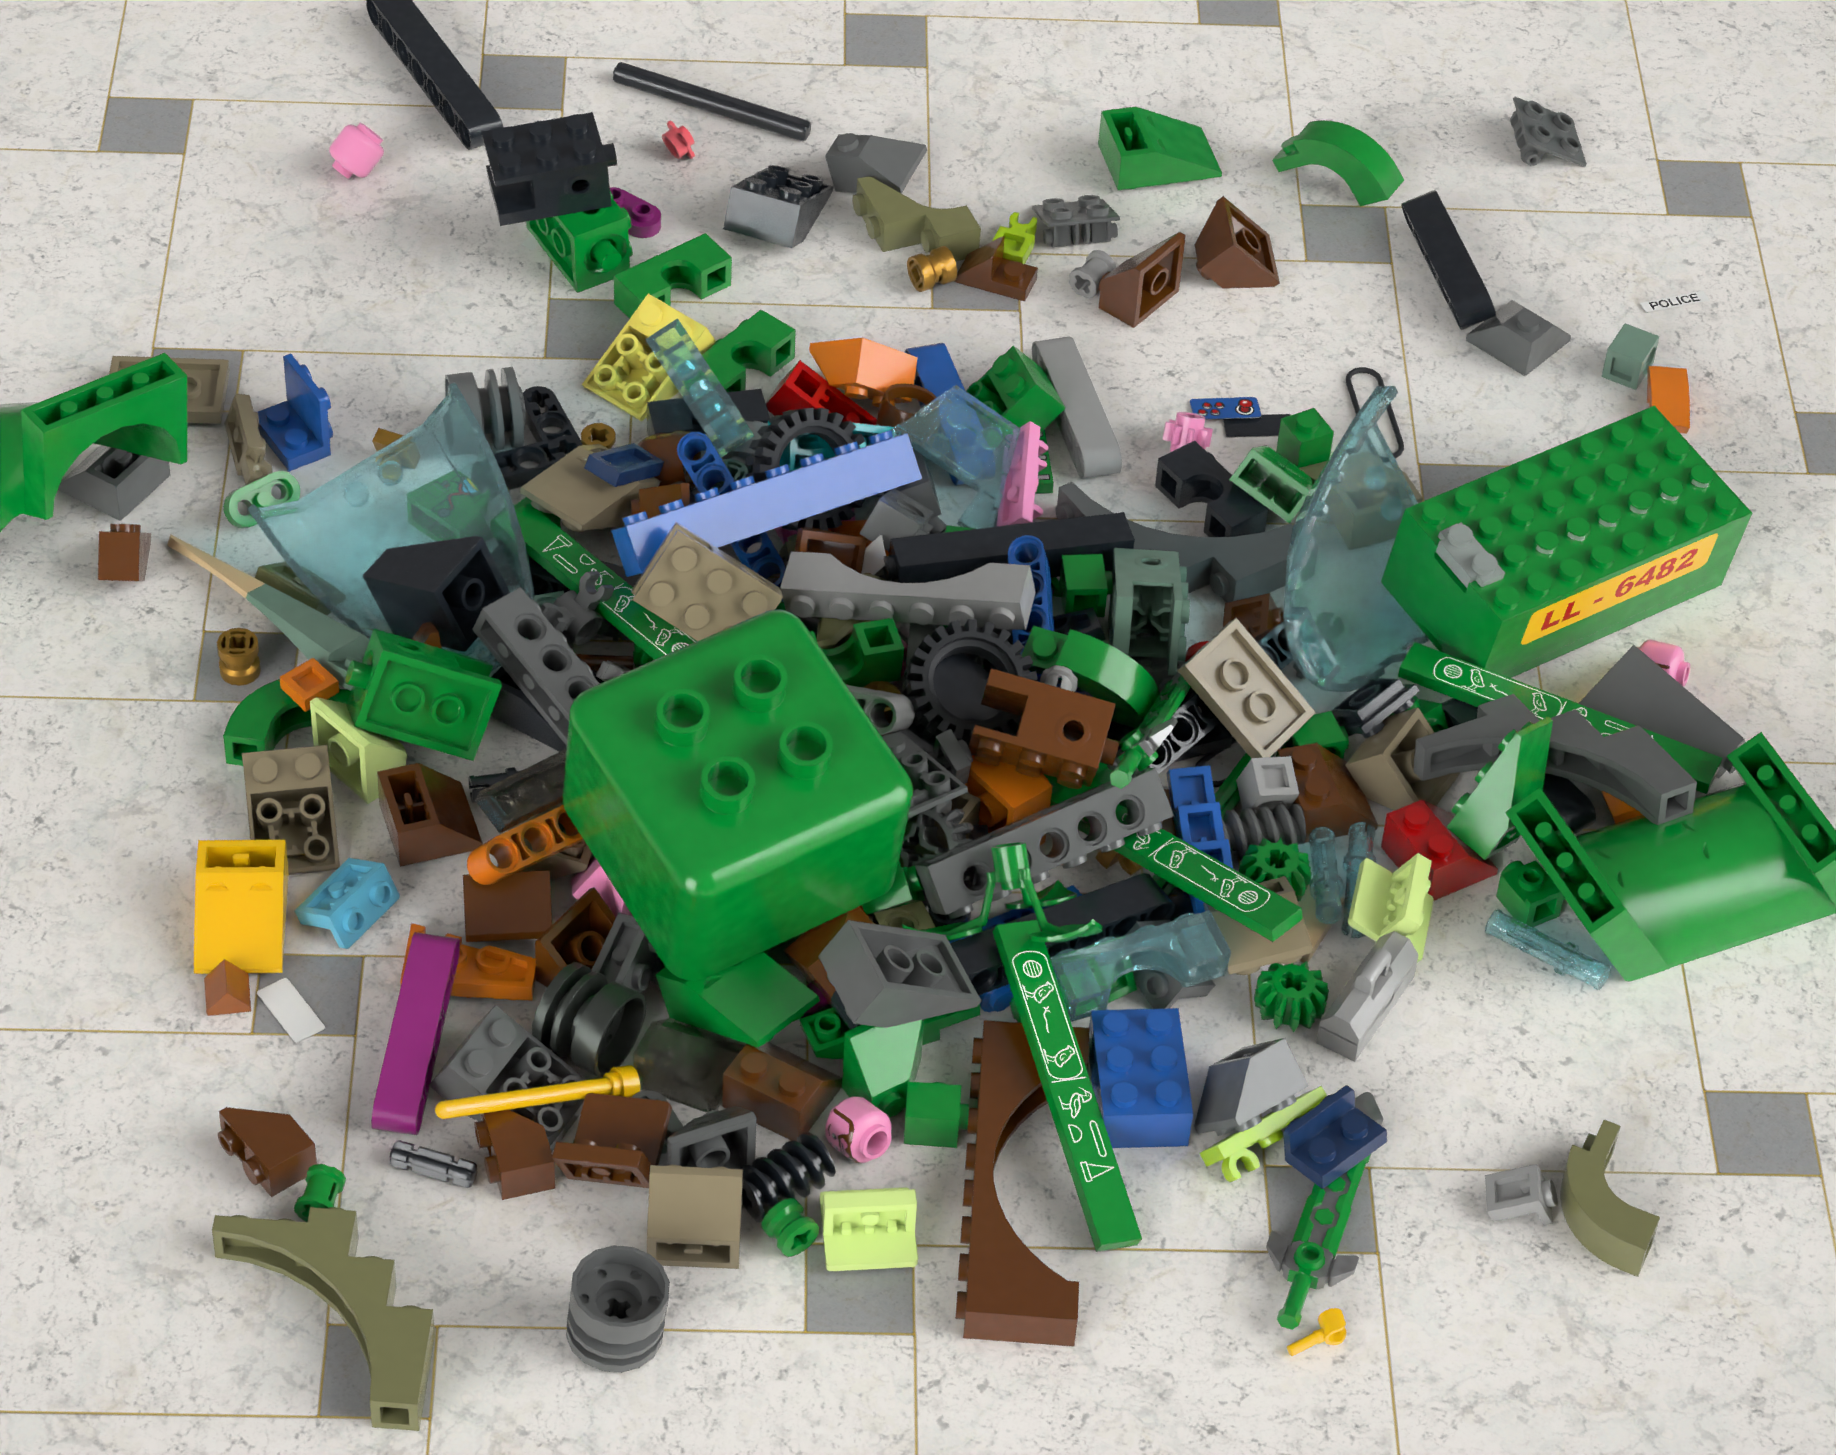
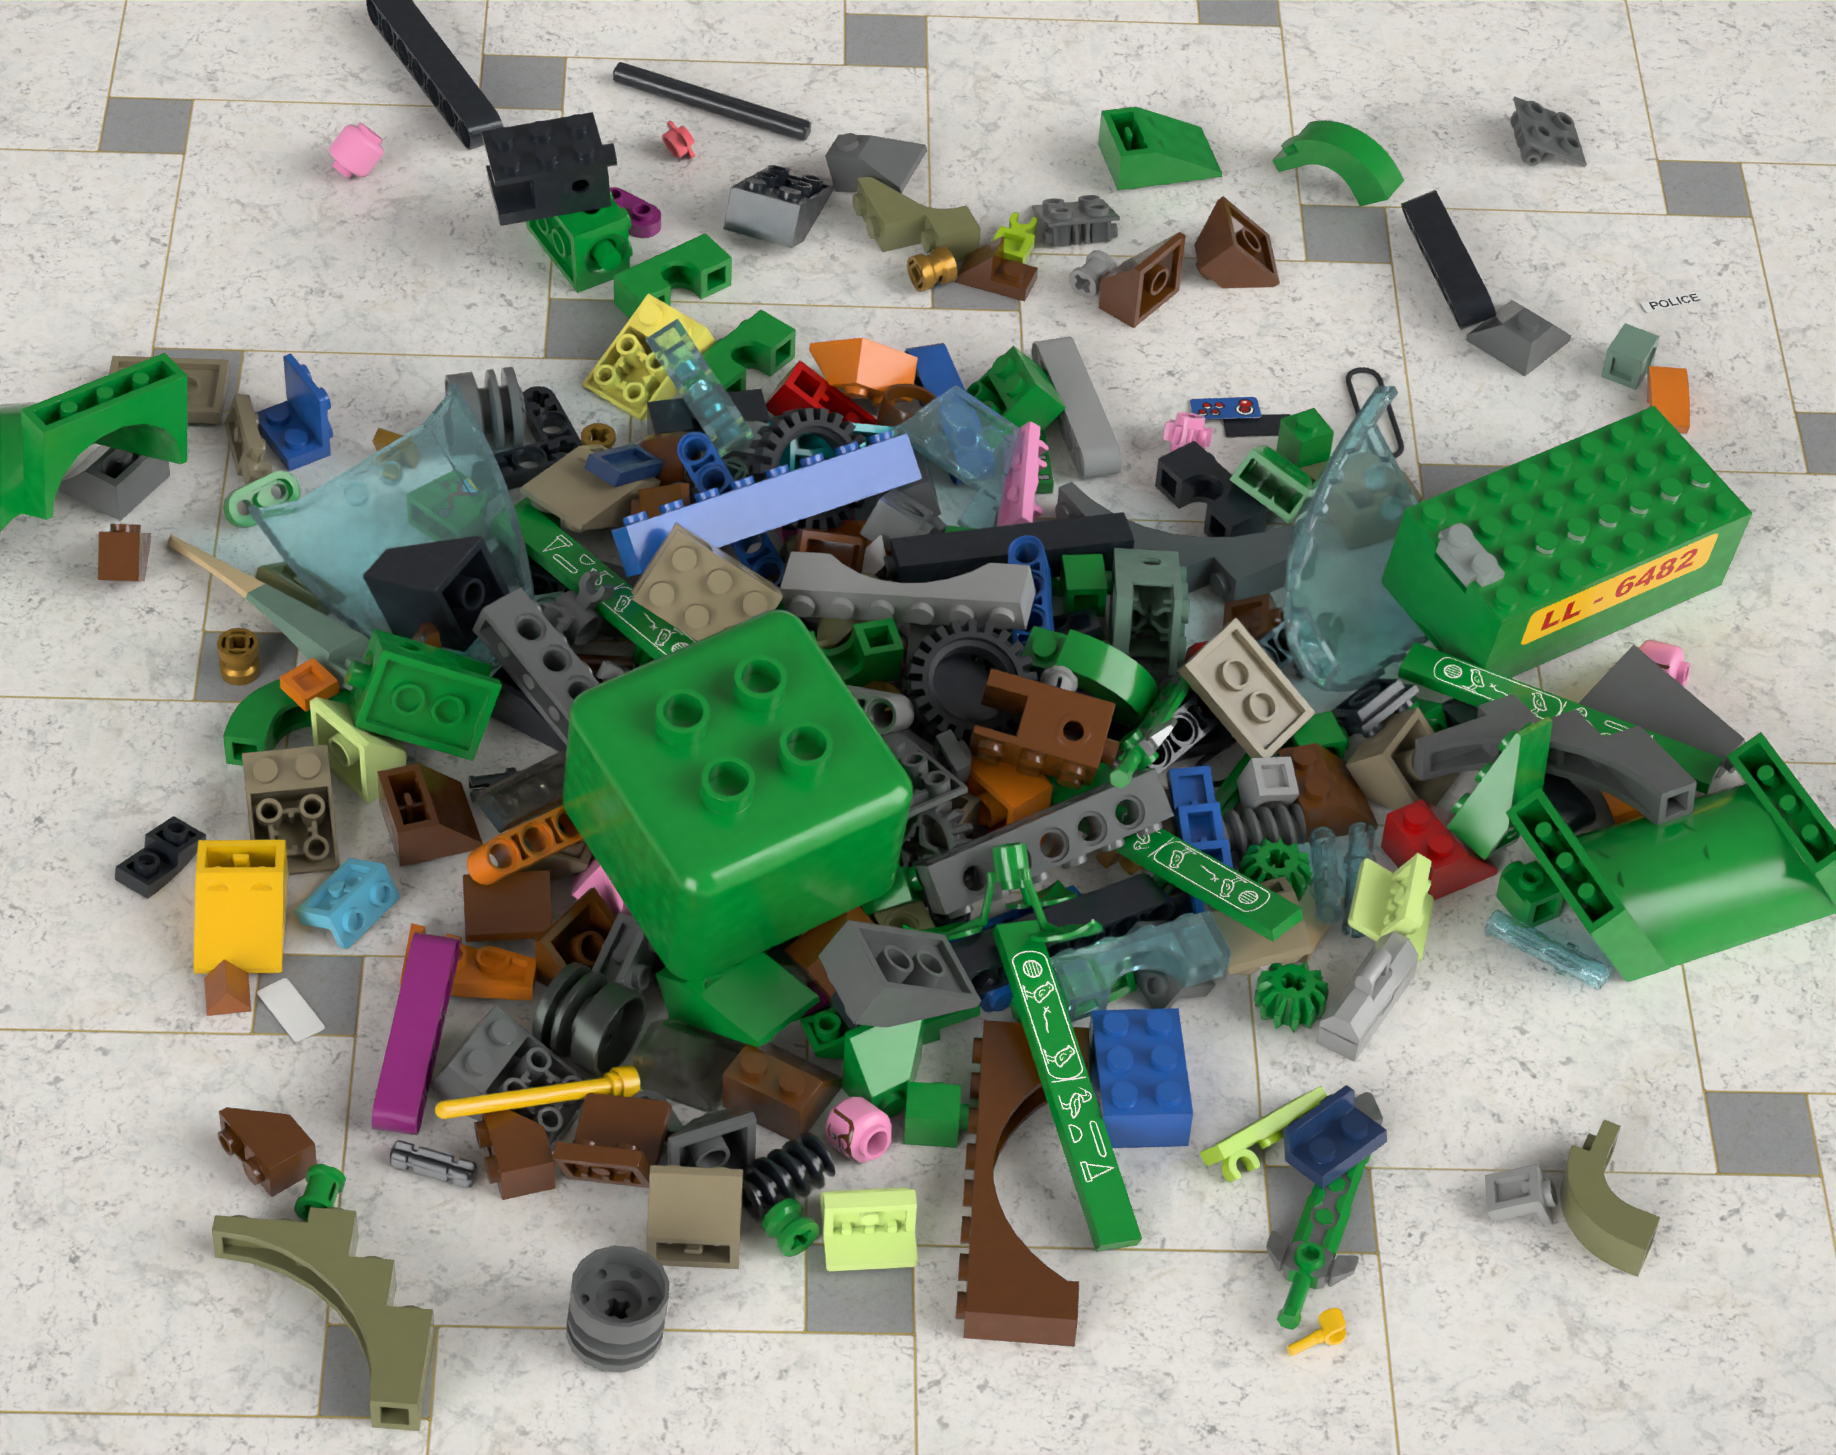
slope [1194,1038,1308,1136] -> none
none -> black slope [115,816,206,899]

